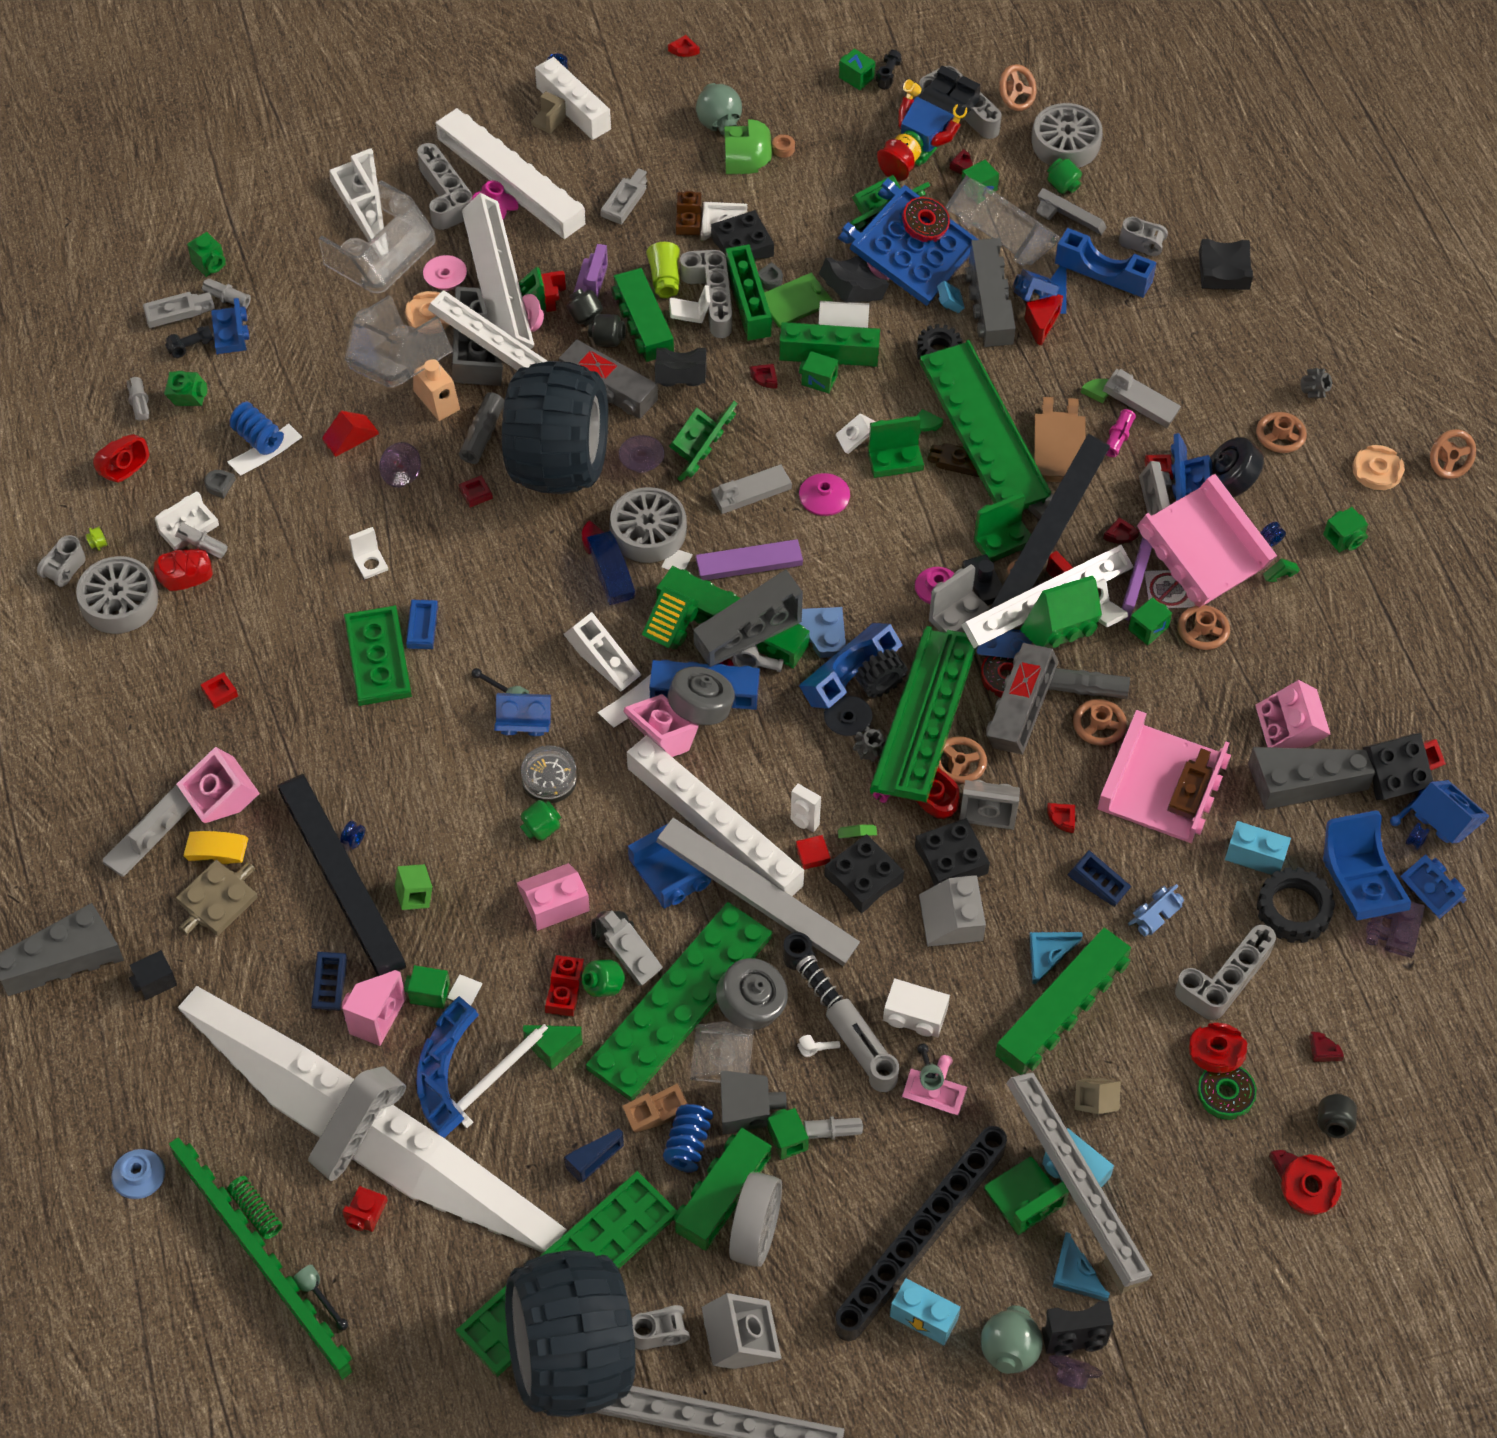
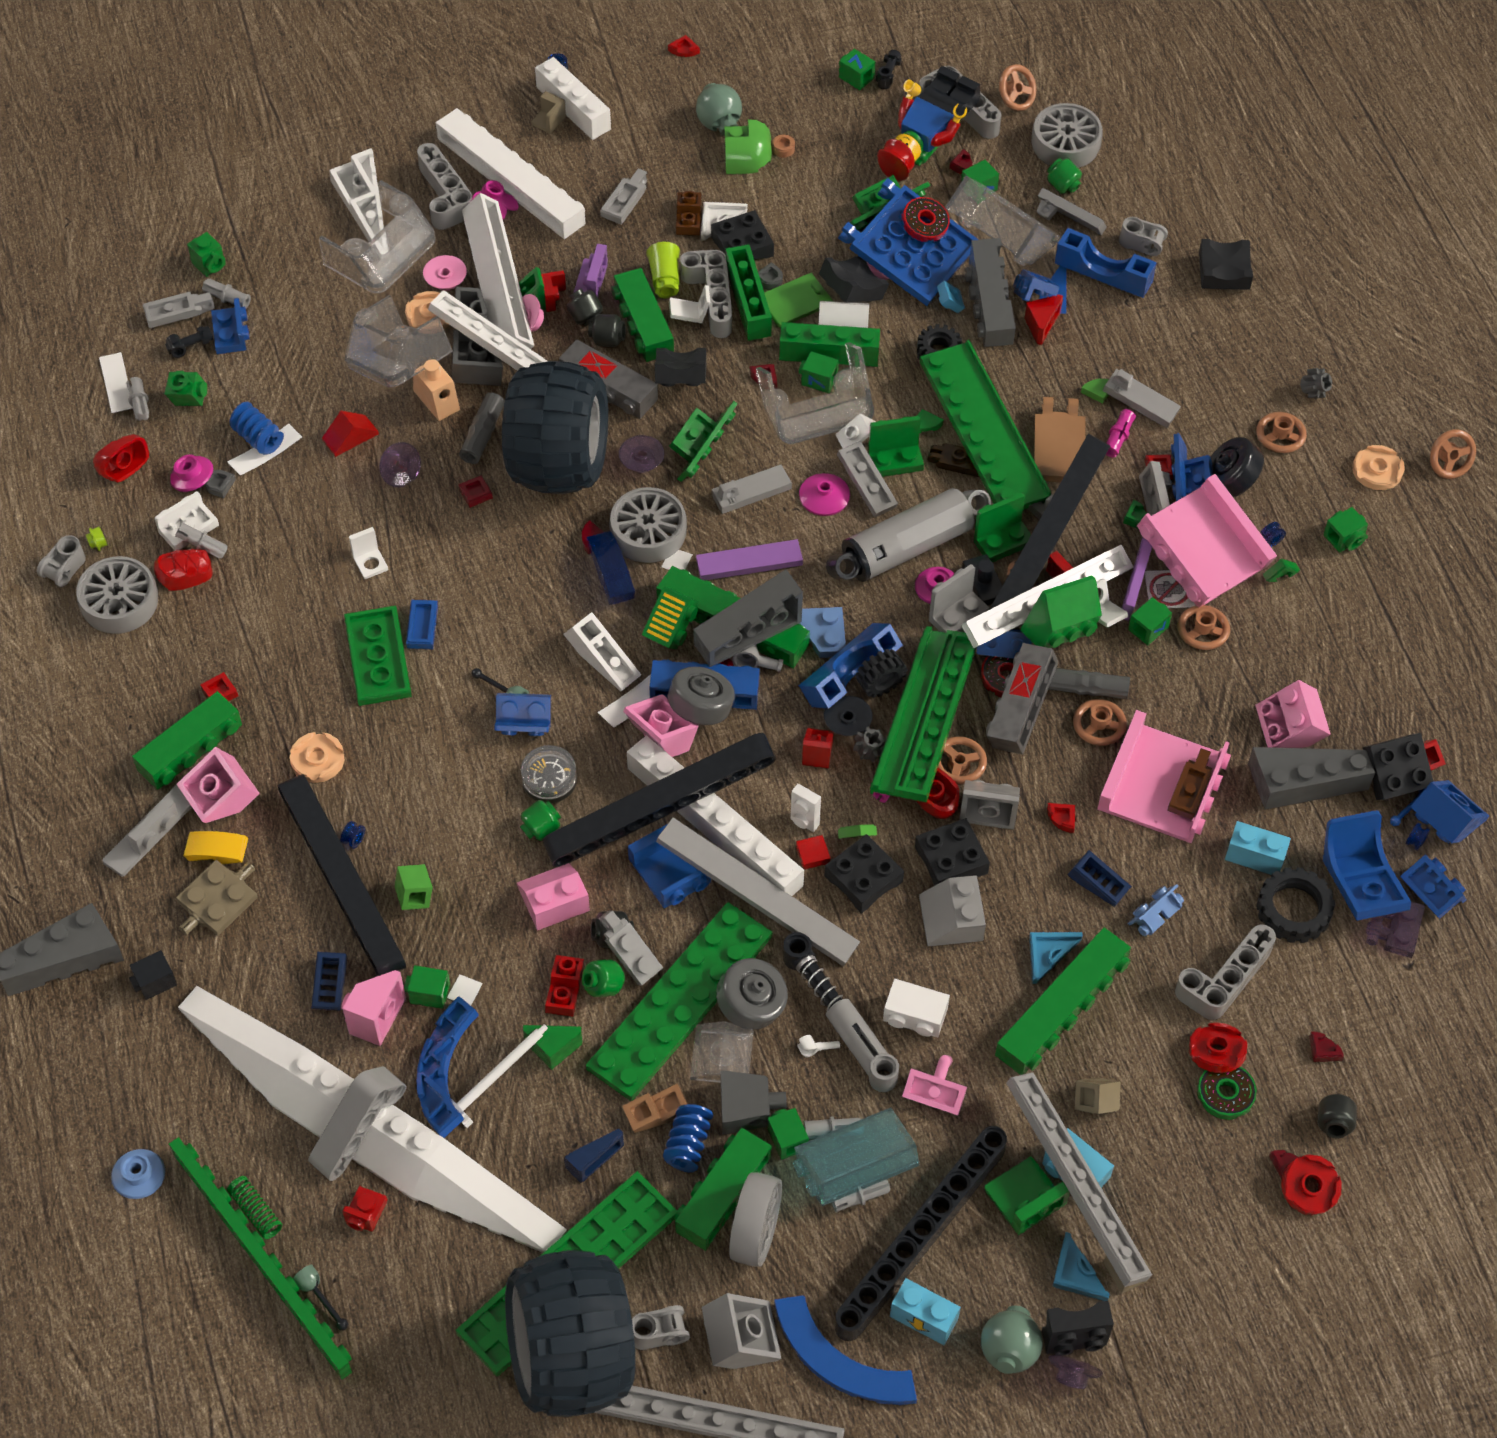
sand green hinge [917,1043,944,1090] -> none
dark red tile [1103,518,1140,543] -> none
none -> white sticker [99,352,133,413]
none -> green brick [132,691,242,790]
none -> dark pink piece [170,454,213,492]
none -> light nougat tile [289,732,345,783]
none -> black beam [542,733,776,867]
none -> clear windscreen [756,342,874,444]
none -> blue tile [774,1295,917,1405]
none -> clear light blue brick [793,1108,920,1206]
none -> red slope [802,728,834,769]
none -> light grey piece [826,488,991,582]
none -> light grey axle [830,1177,890,1212]
none -> light grey hinge [837,441,898,518]
none -> green tile [1123,499,1147,529]

